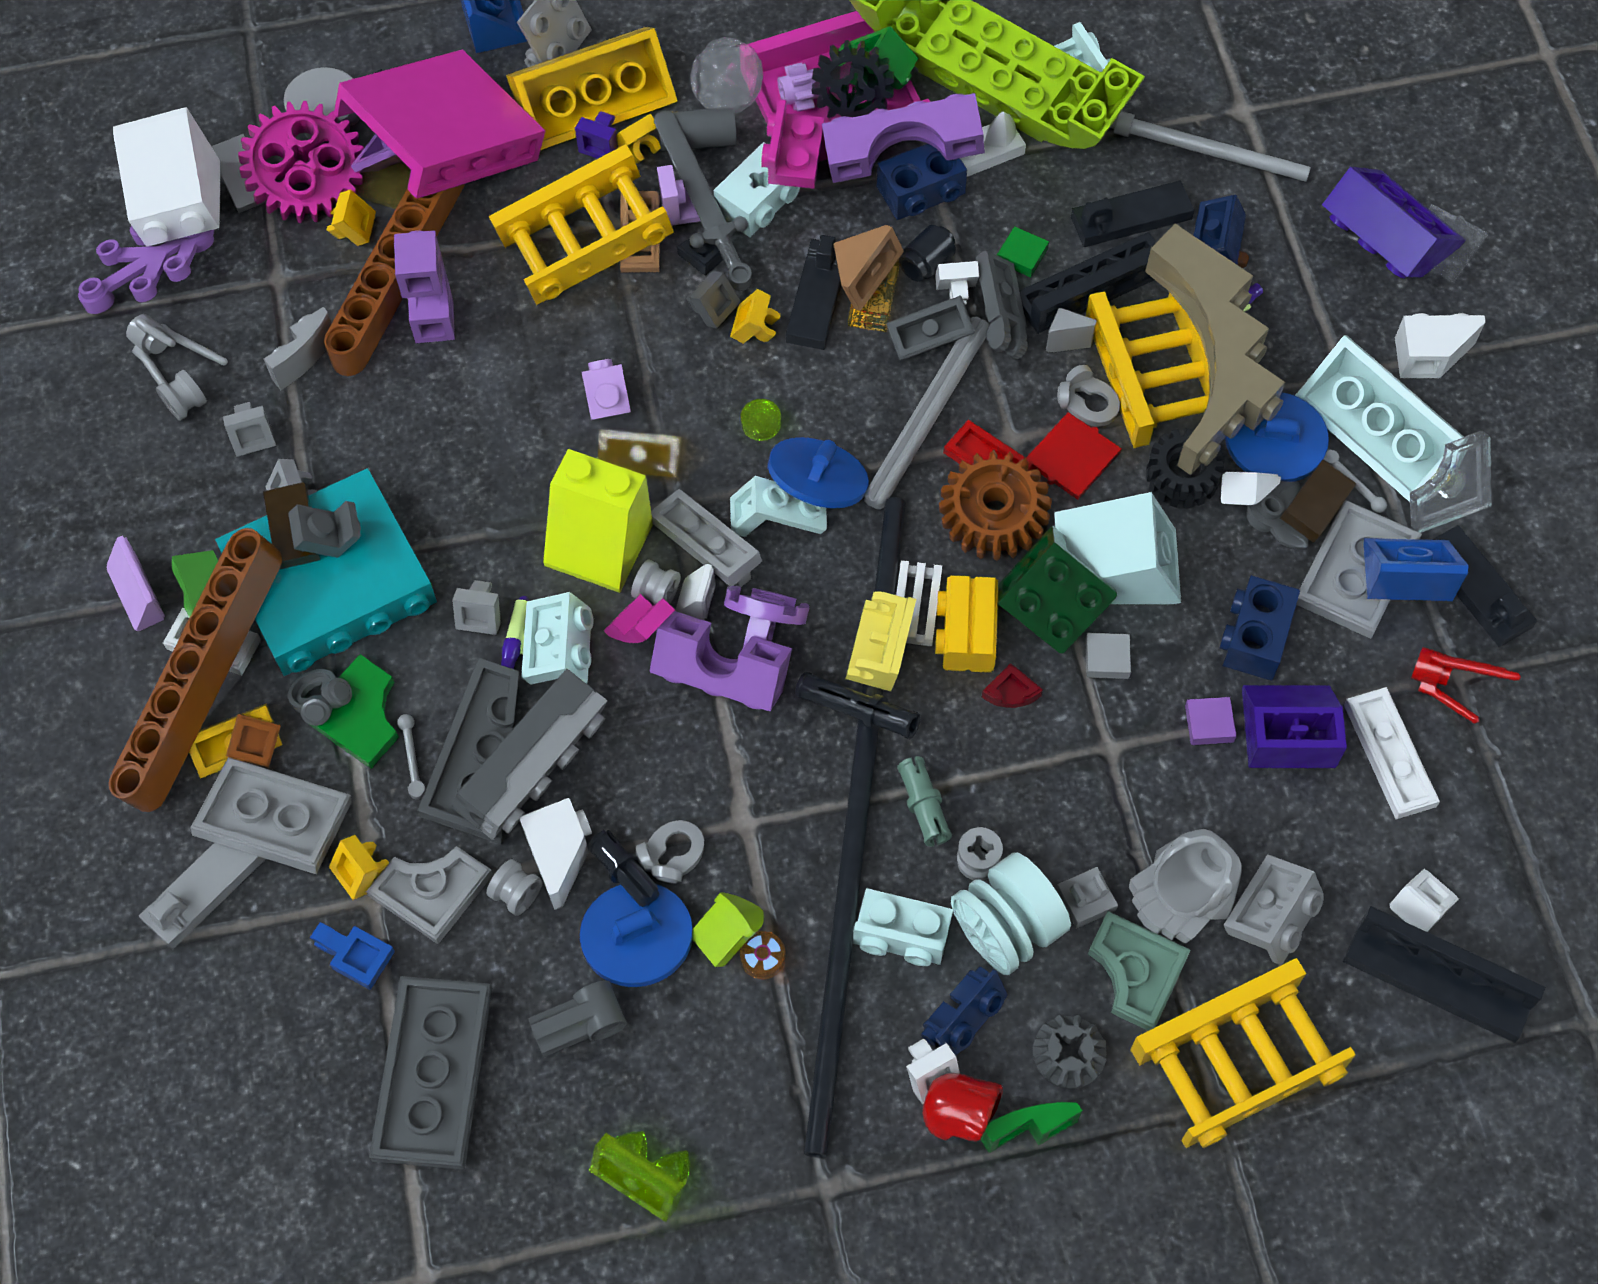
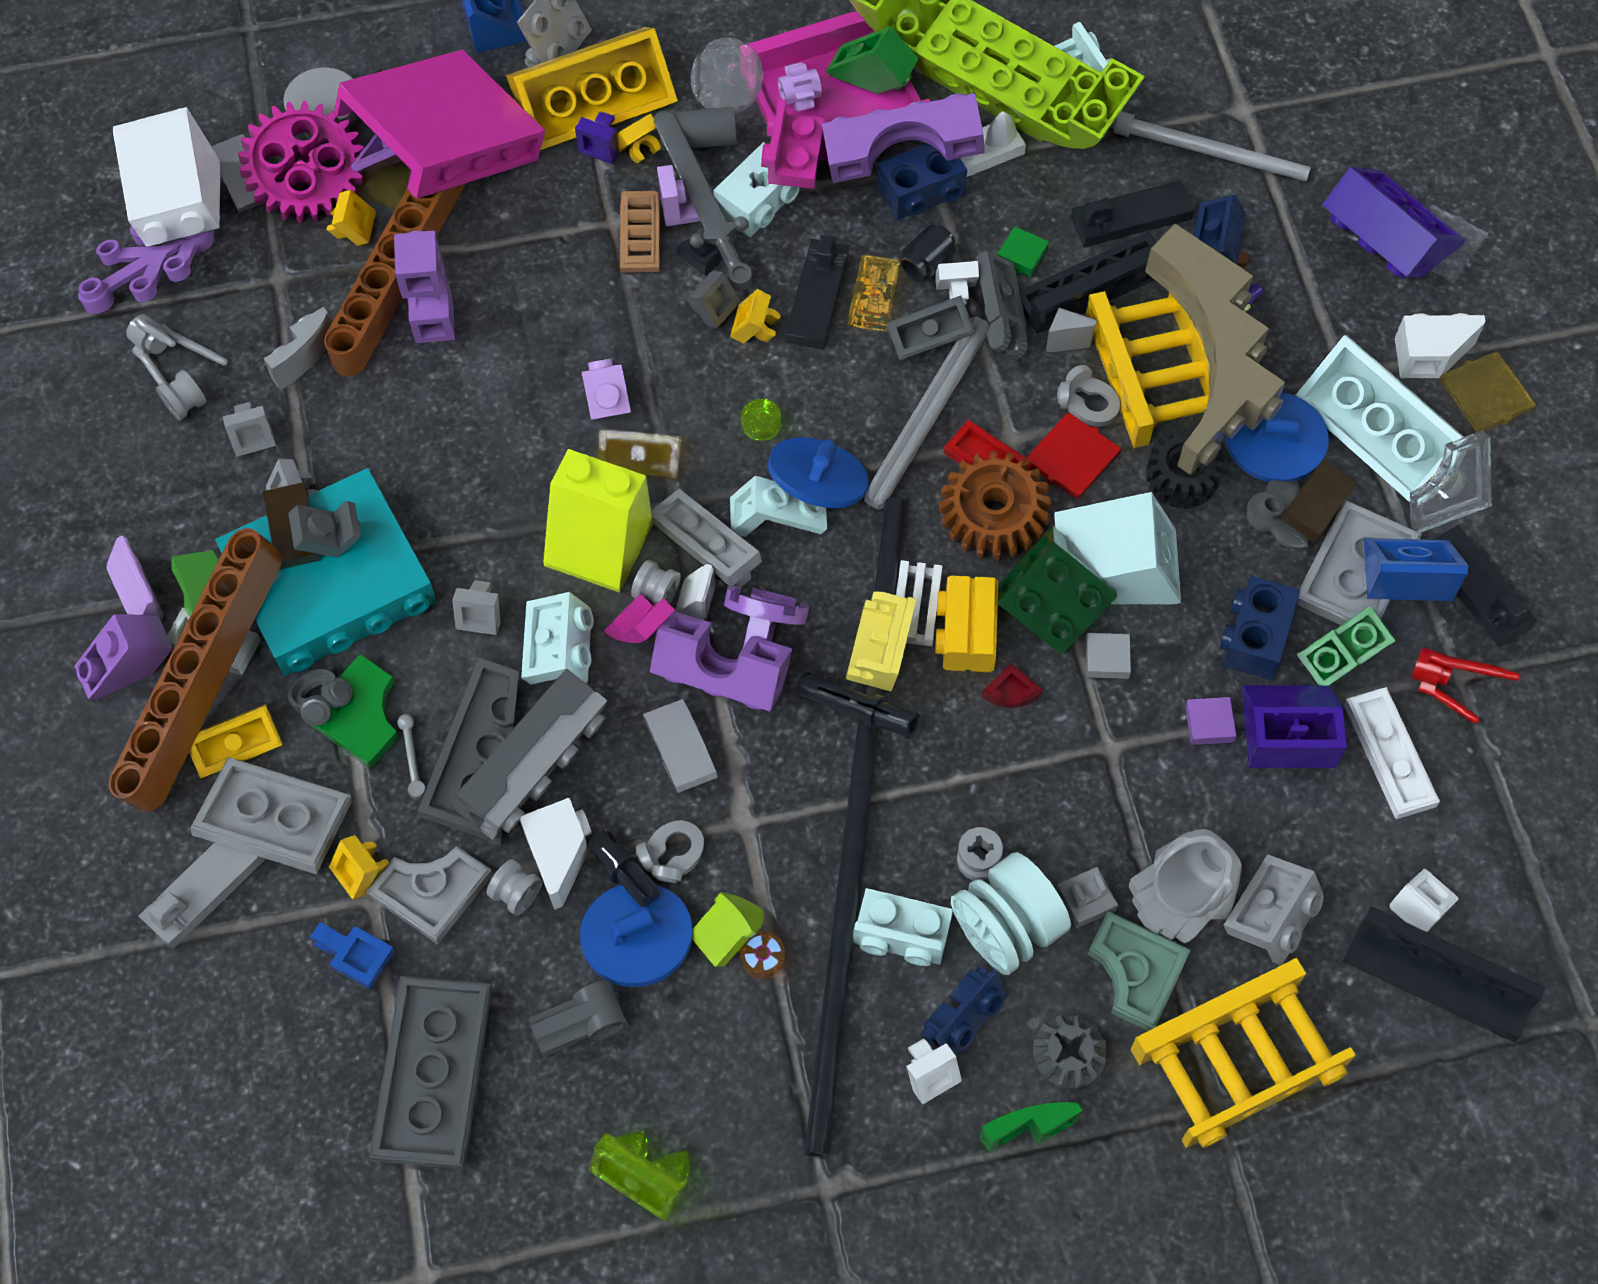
dark orange tile [226,713,281,767] -> none
yellow fence [489,144,674,305] -> none
piece [501,596,529,669] -> none
black gear [811,40,894,119] -> none
medium nougat slope [833,225,904,311] -> none
sand green pin [897,756,952,847] -> none
red hair [923,1073,1003,1142] -> none
white slope [1221,472,1281,505] -> none
light grey hinge [1323,450,1387,513] -> none
none -> medium lavender slope [75,614,173,700]
none -> light grey slope [643,699,718,793]
none -> slope [1297,606,1396,685]
none -> clear yellow piece [1439,351,1536,434]

